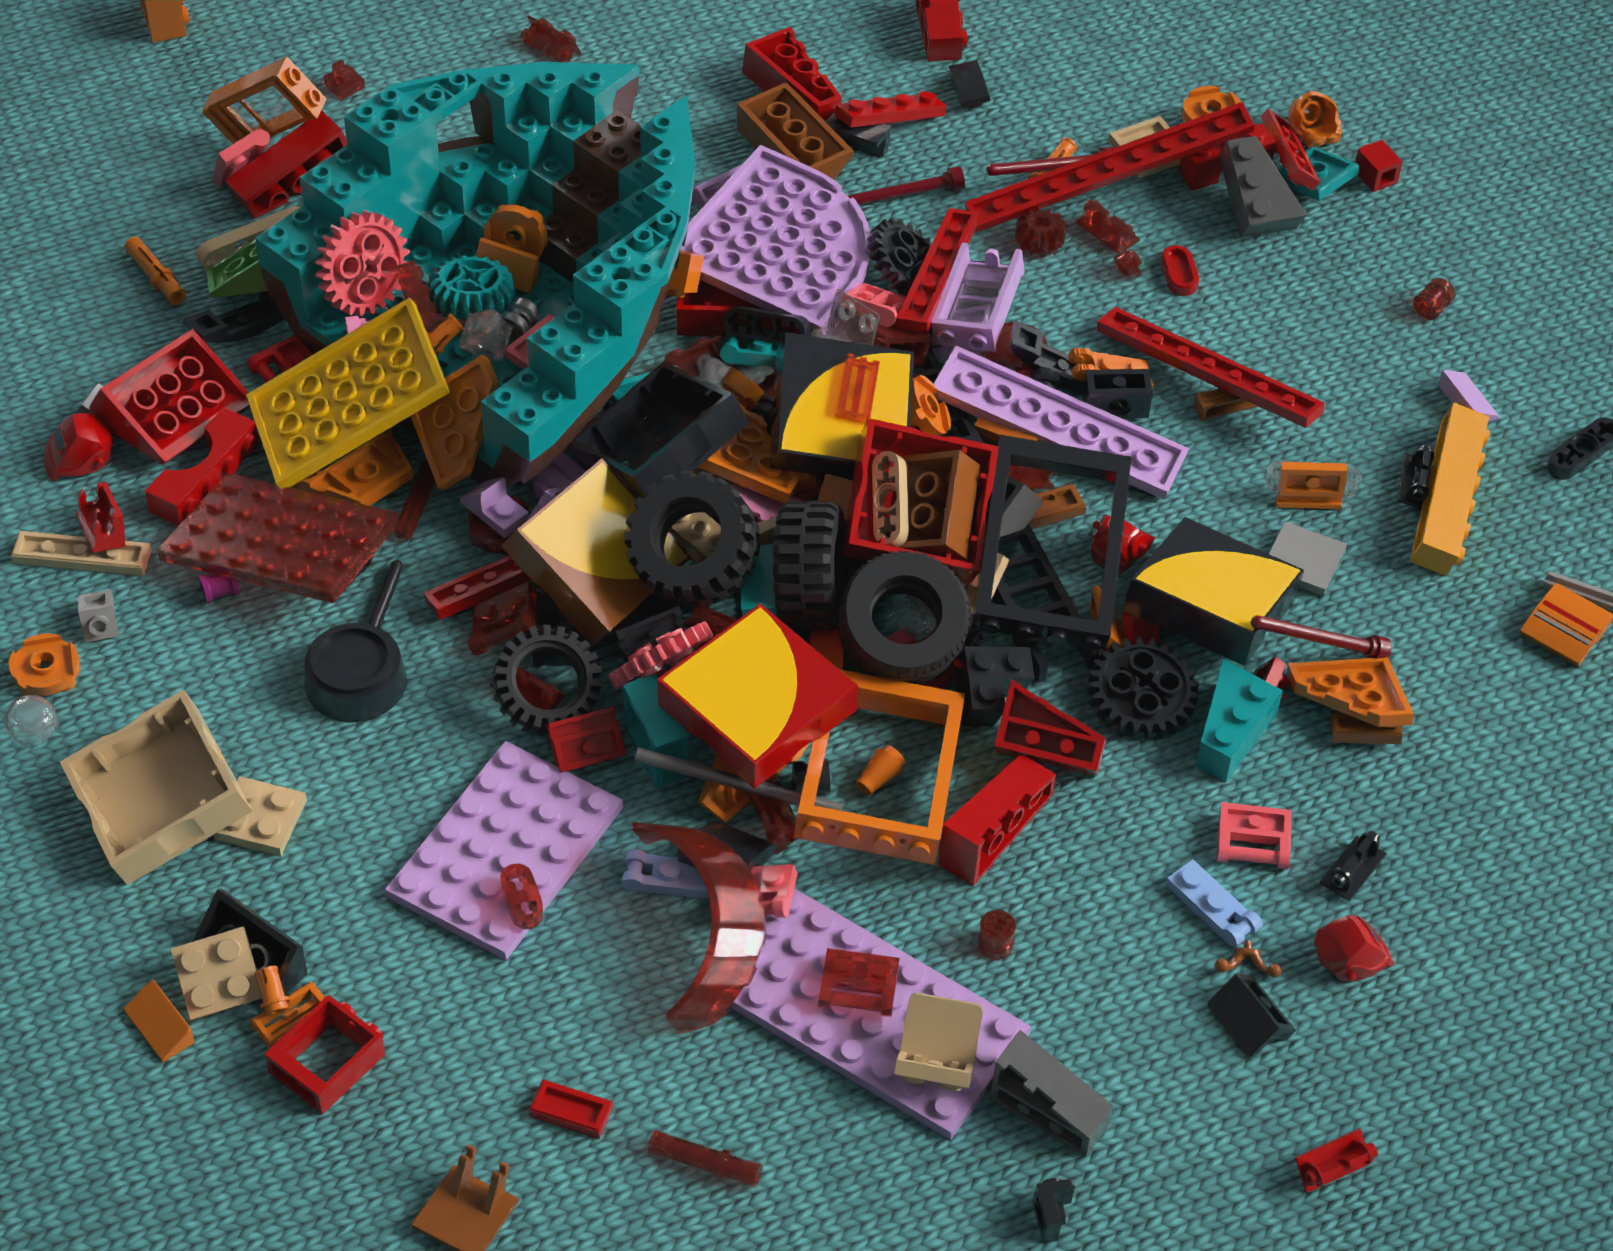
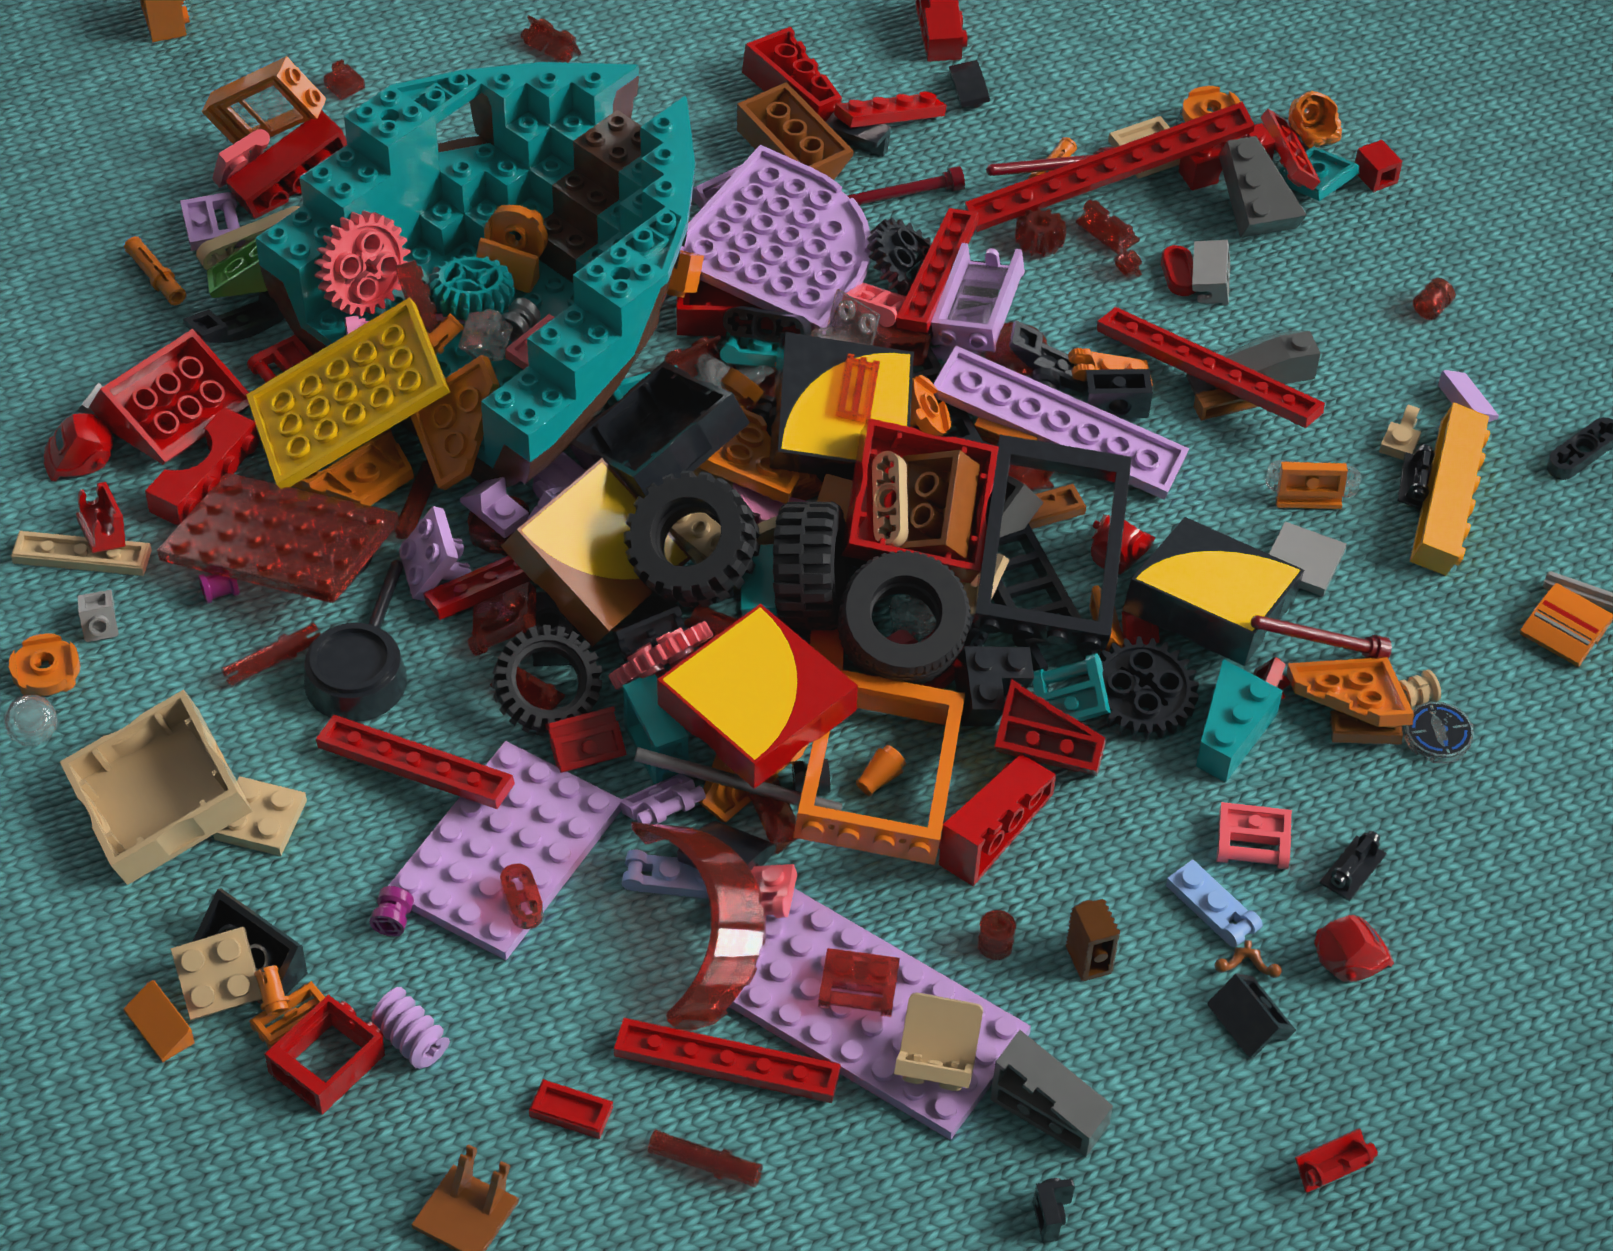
none -> lavender plate [180,192,246,251]
none -> clear red pin [221,622,321,687]
none -> red plate [316,715,515,809]
none -> magenta wheel [369,886,414,937]
none -> lavender piece [371,987,450,1069]
none -> lavender plate [399,506,471,601]
none -> red plate [614,1018,841,1103]
none -> lavender plate [620,774,706,827]
none -> teal plate [1032,653,1111,721]
none -> reddish brown brick [1065,899,1120,981]
none -> dark grey wedge [1186,330,1321,396]
none -> light grey hinge [1192,240,1230,305]
none -> tan plate [1379,405,1421,460]
none -> tan bush [1399,669,1441,709]
none -> tile [1404,702,1474,763]

